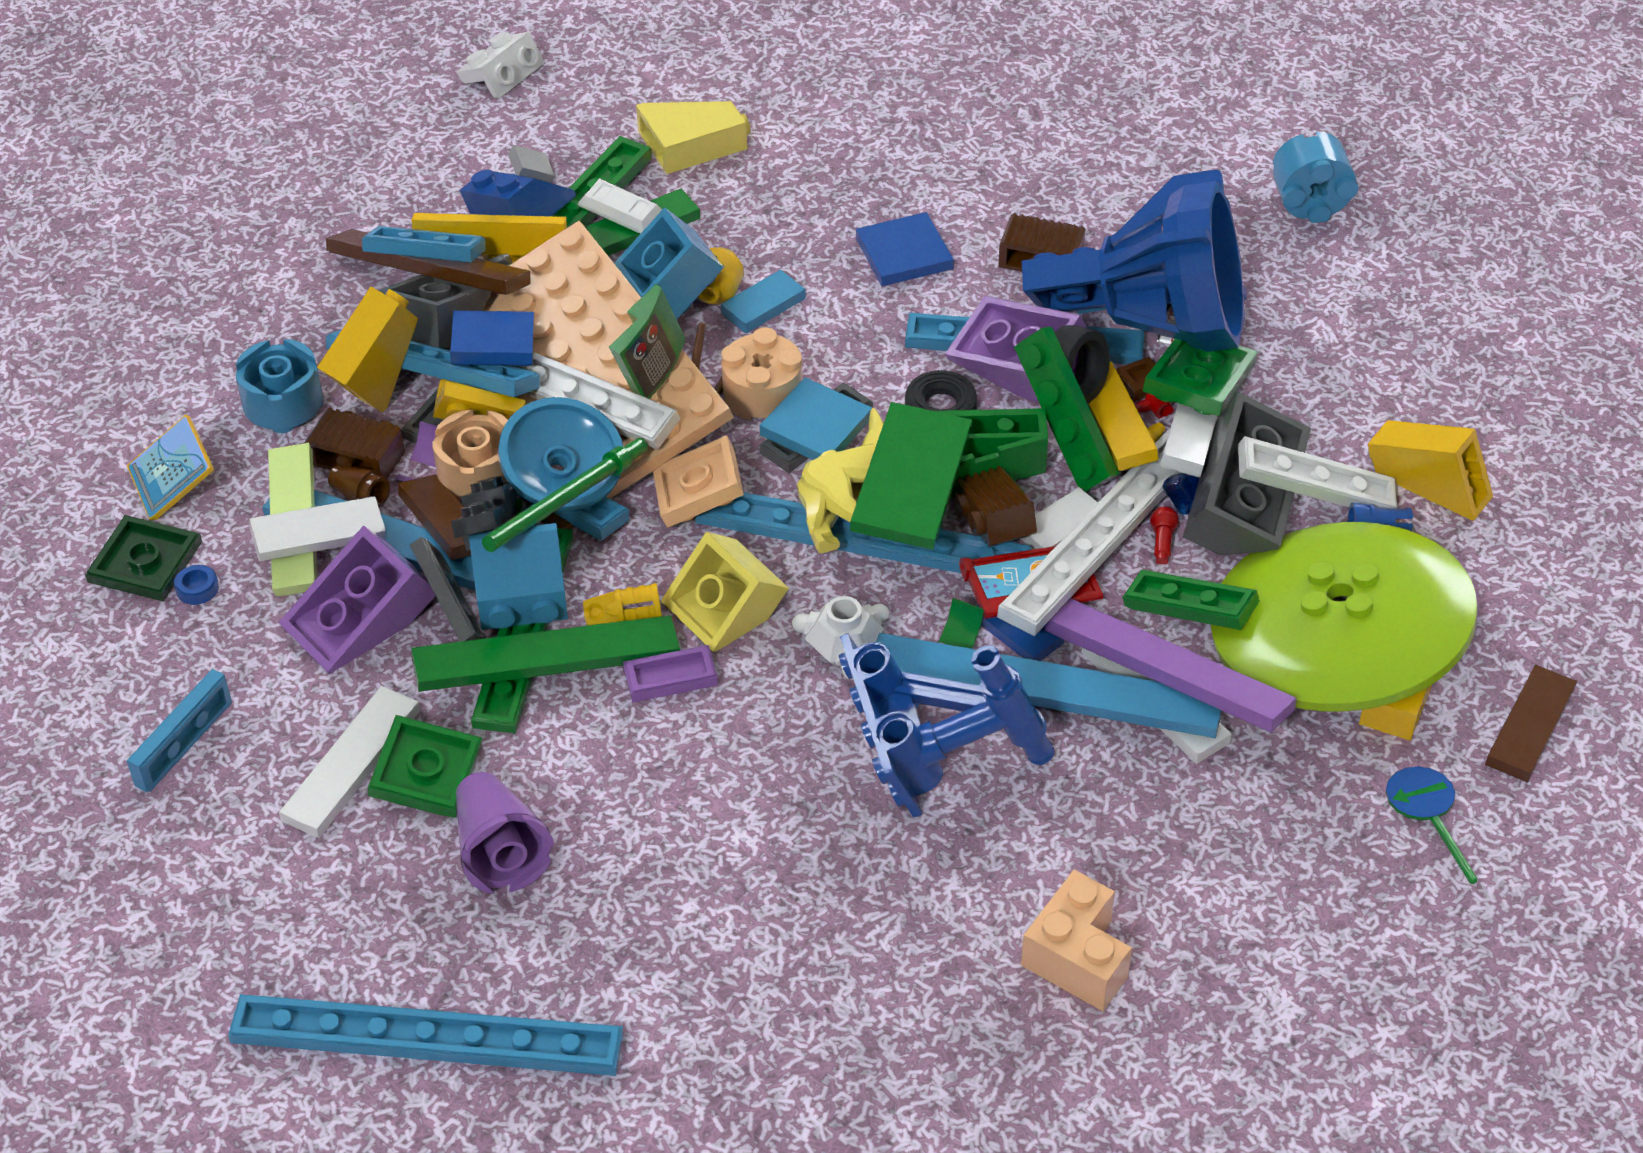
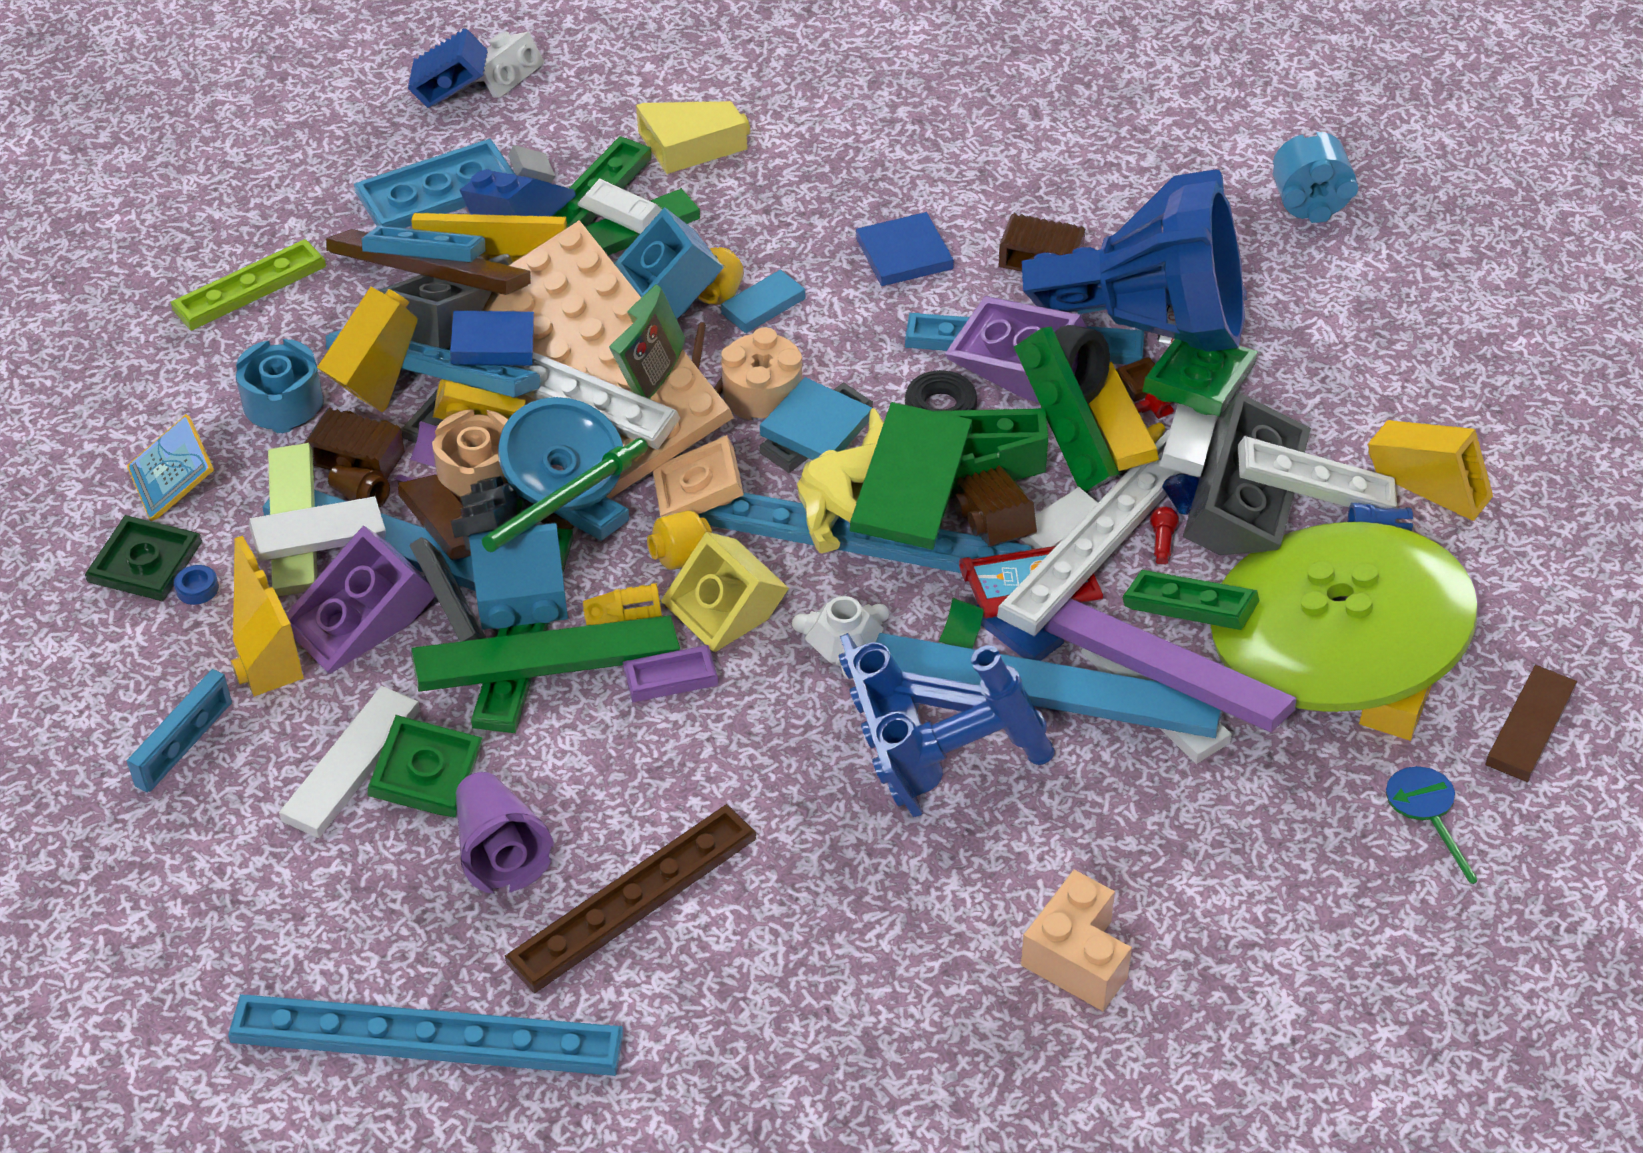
none -> lime tile [170,239,326,331]
none -> yellow wedge [230,535,304,697]
none -> dark azure tile [354,138,515,228]
none -> blue brick [408,28,488,108]
none -> reddish brown tile [505,804,756,994]
none -> yellow head [647,510,712,570]

